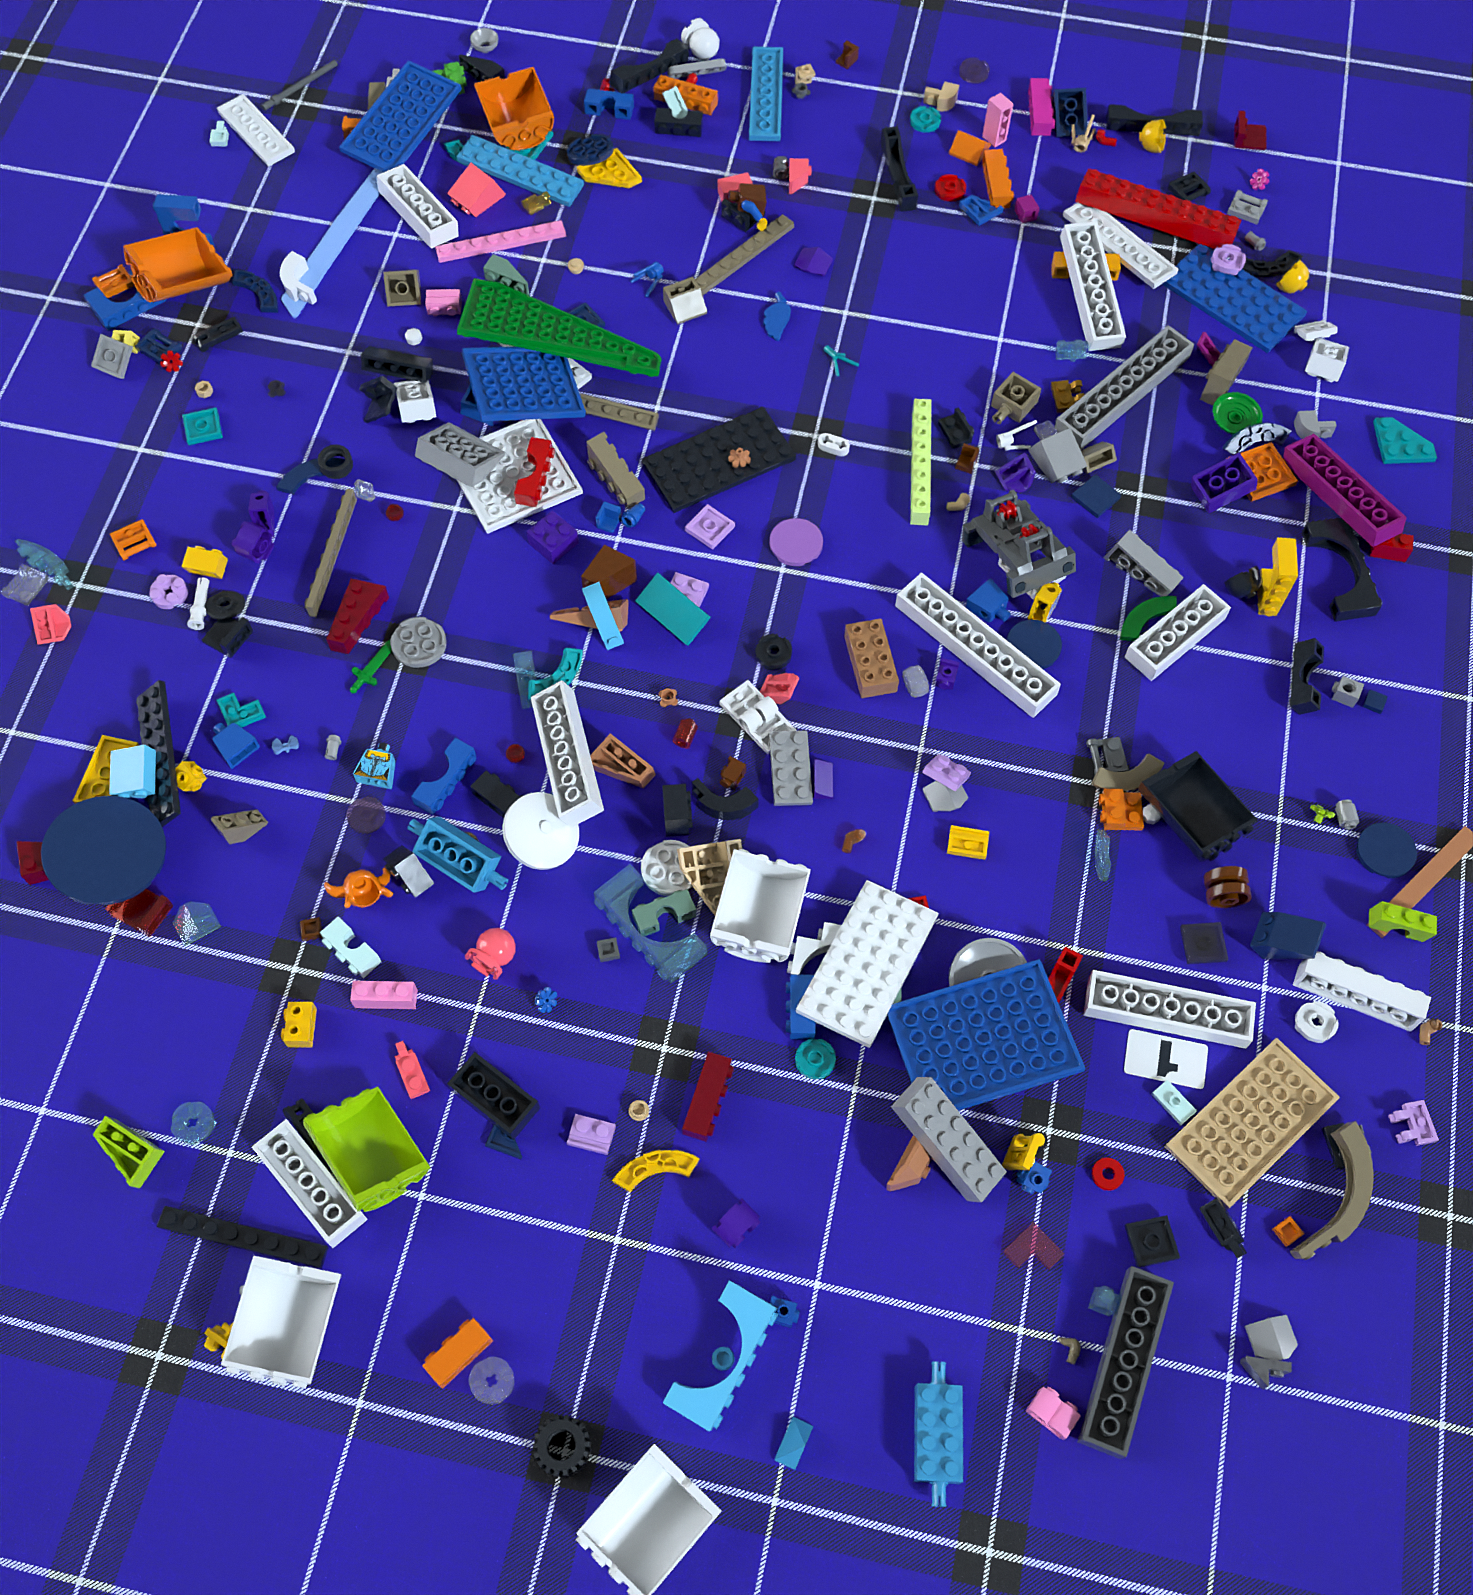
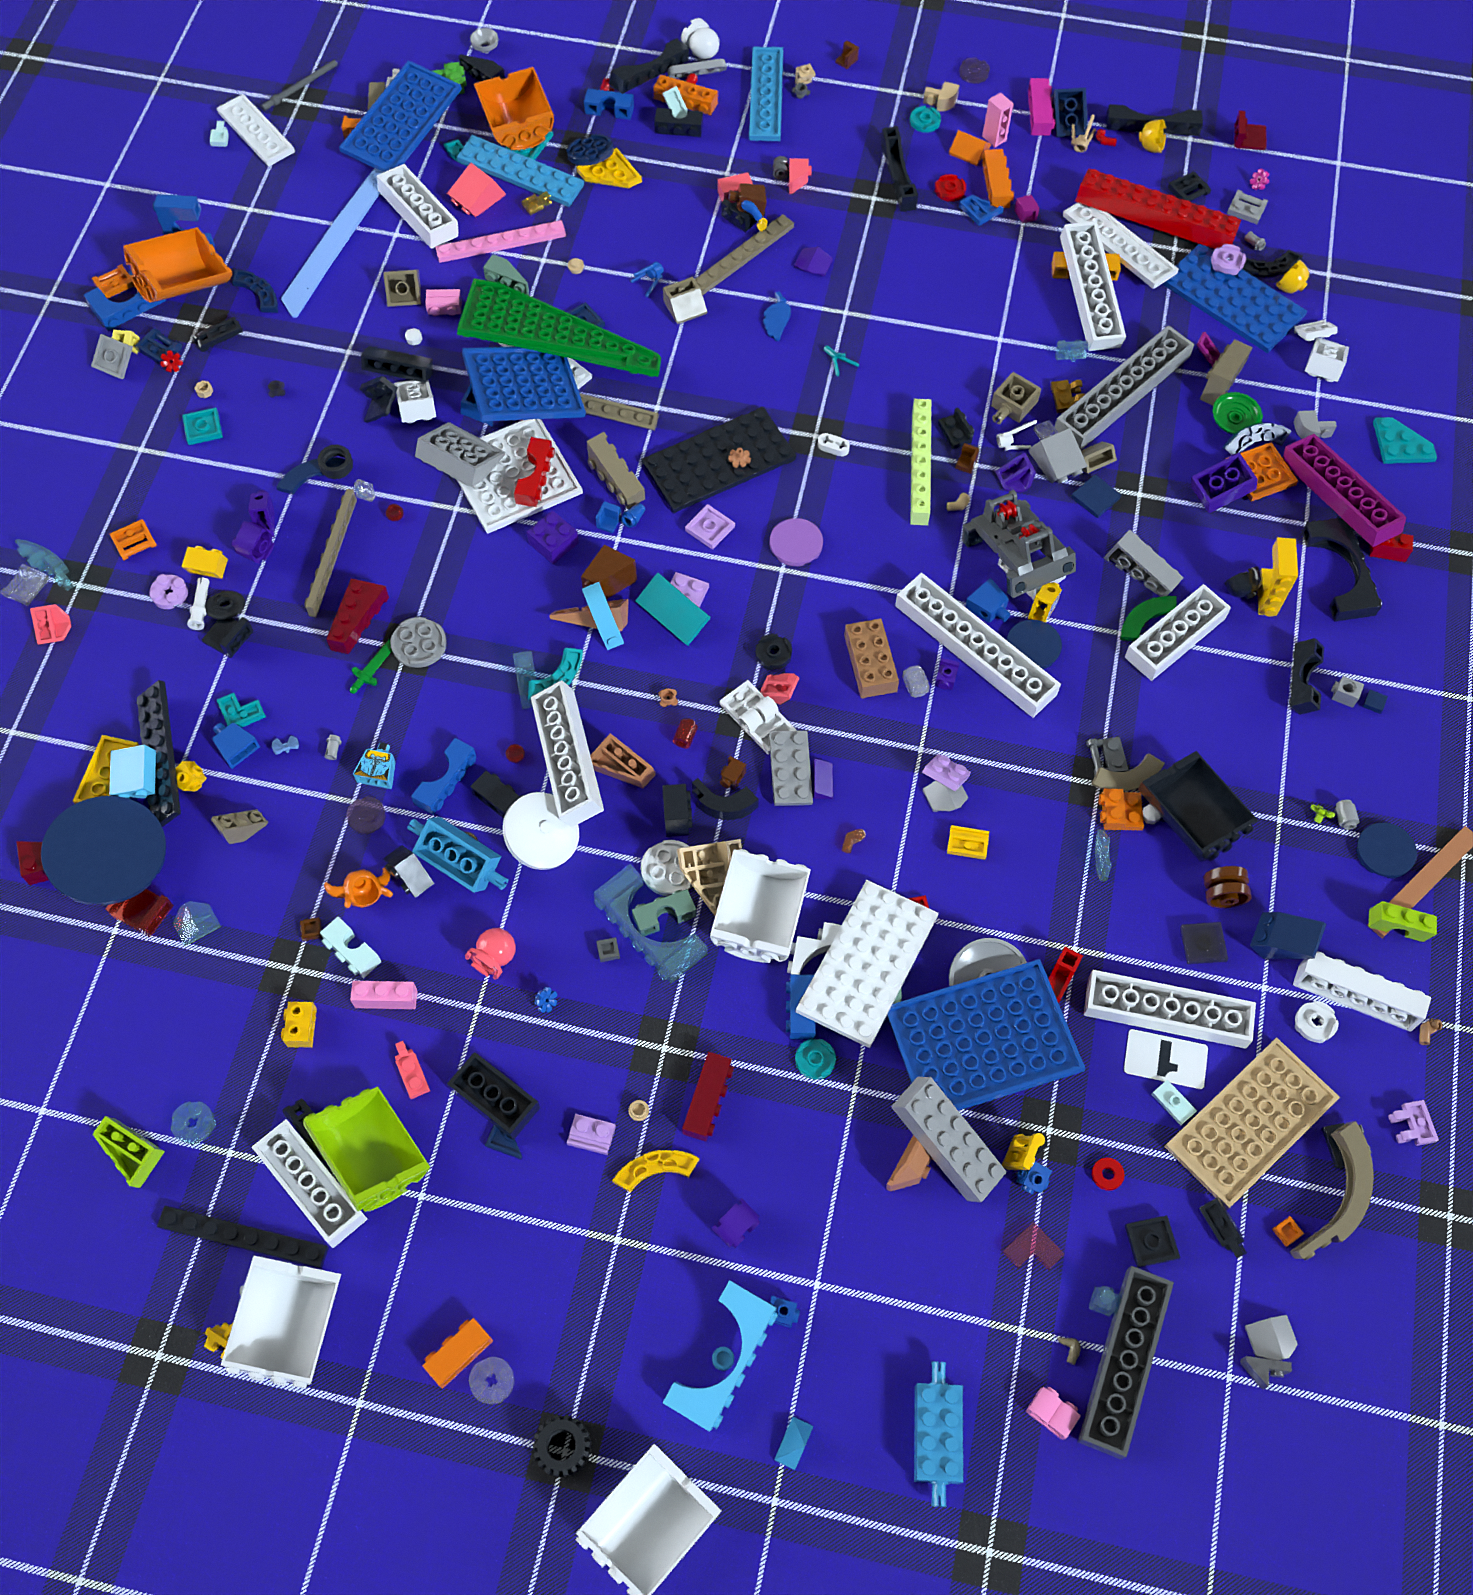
white arch [280,251,317,305] -> none

